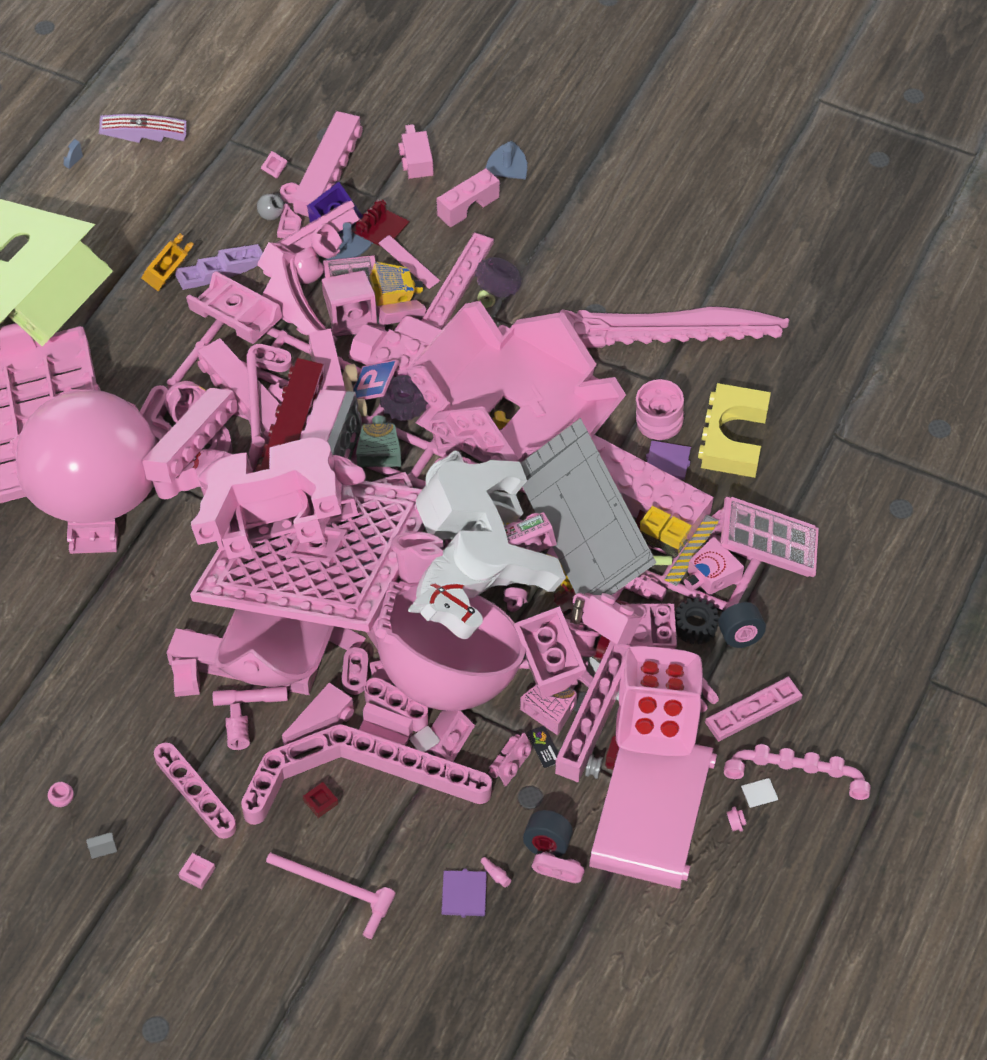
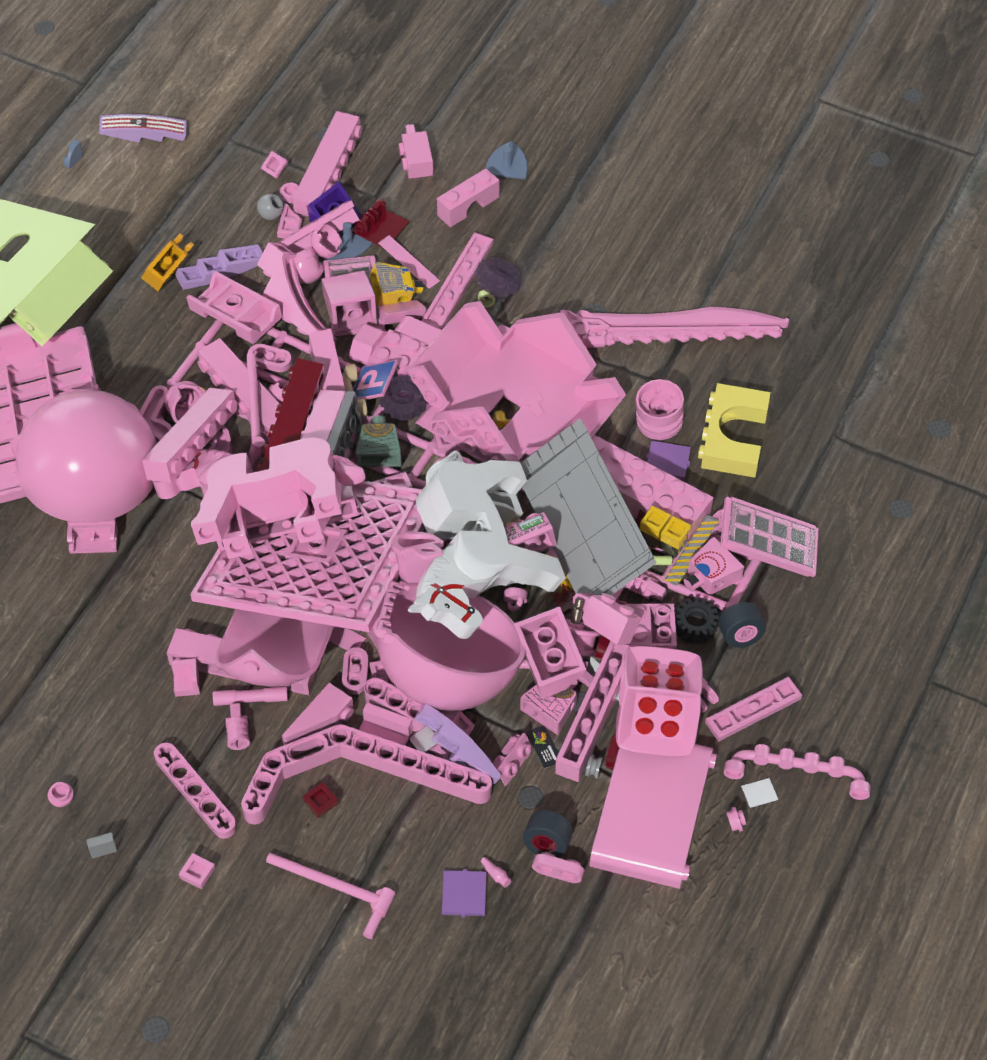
none -> lavender slope [414,703,501,785]

